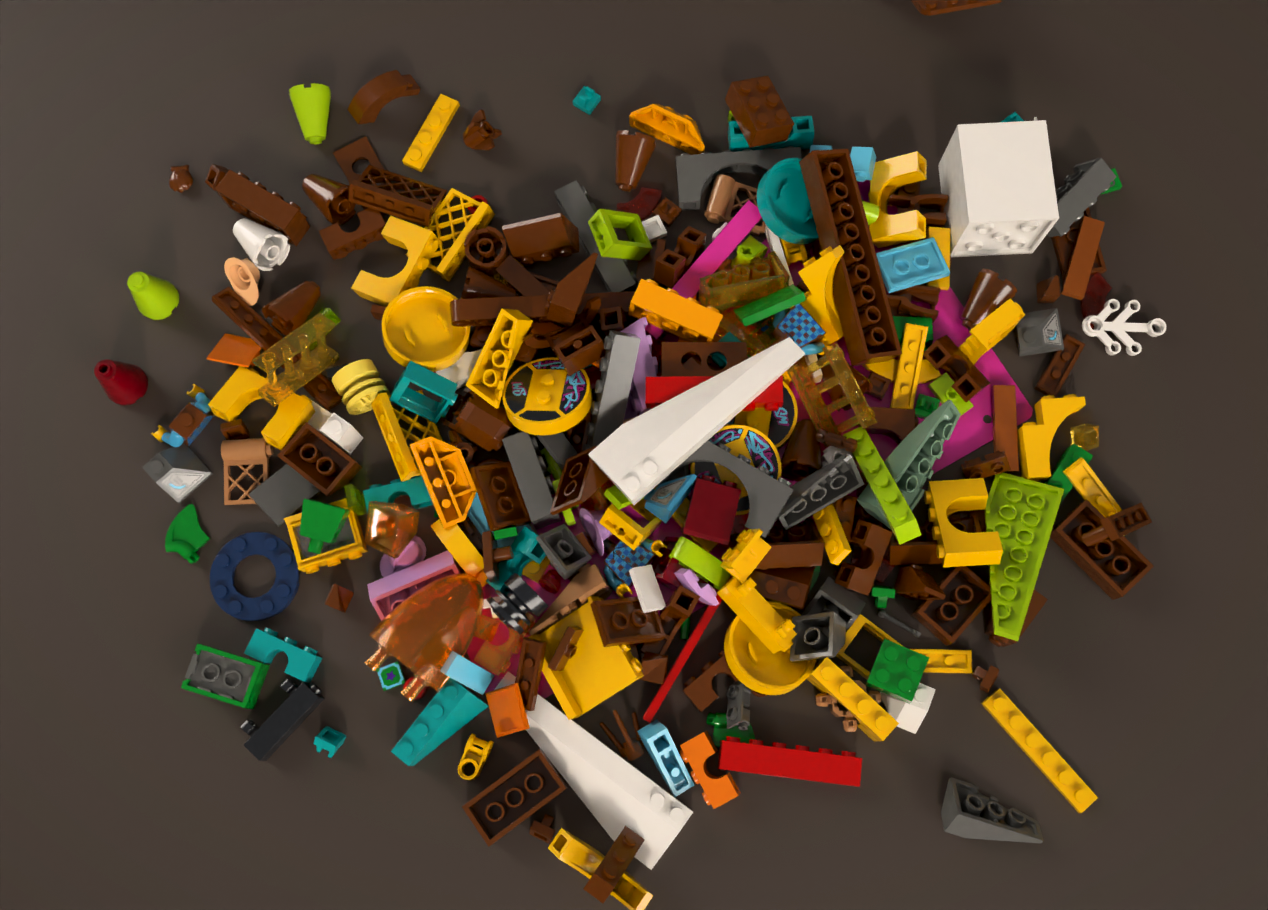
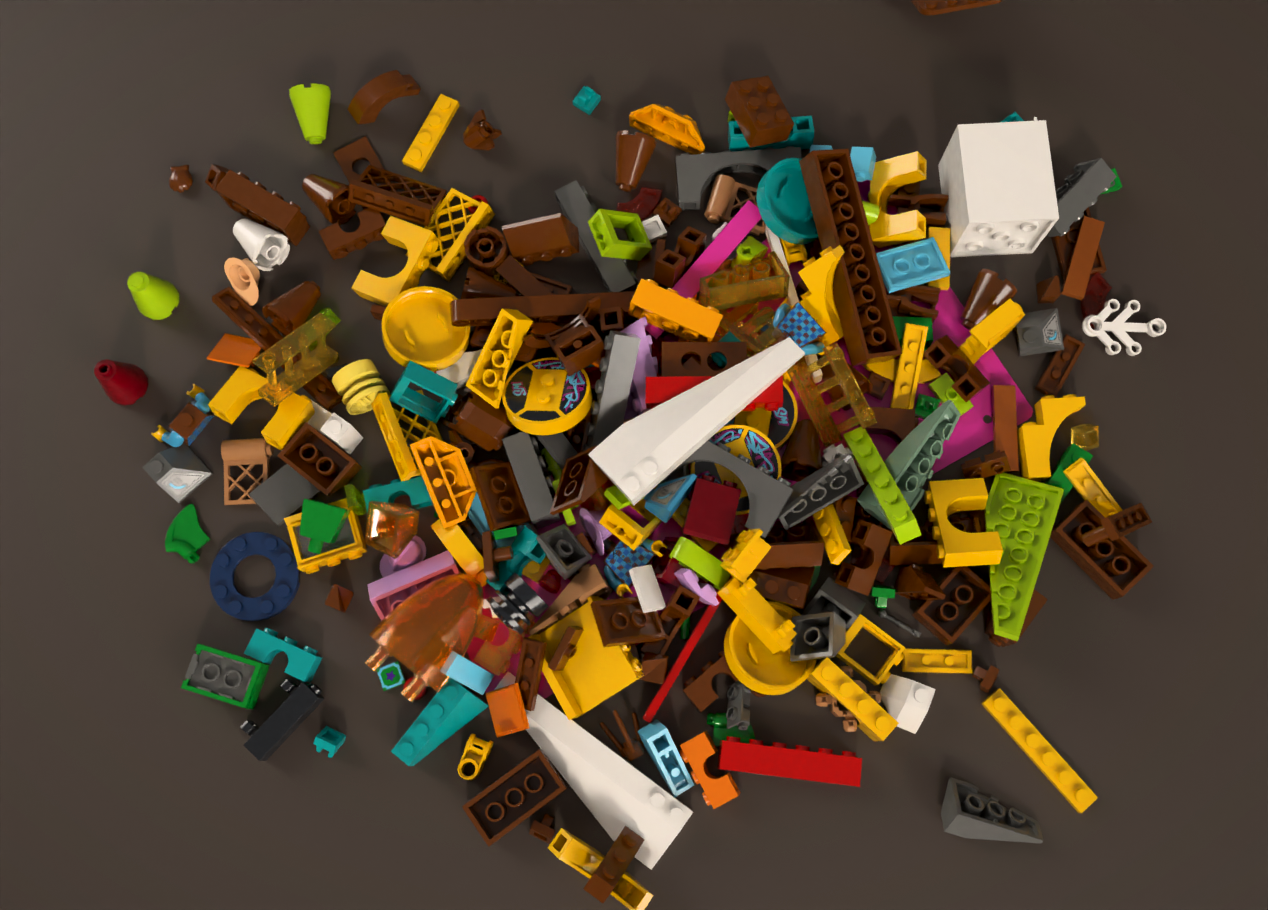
reddish brown tile [220,419,250,440] -> none
reddish brown slope [545,252,598,328] -> none
green tile [733,284,806,326] -> none
reddish brown axle [815,429,858,453] -> none
green brick [866,639,929,704] -> none

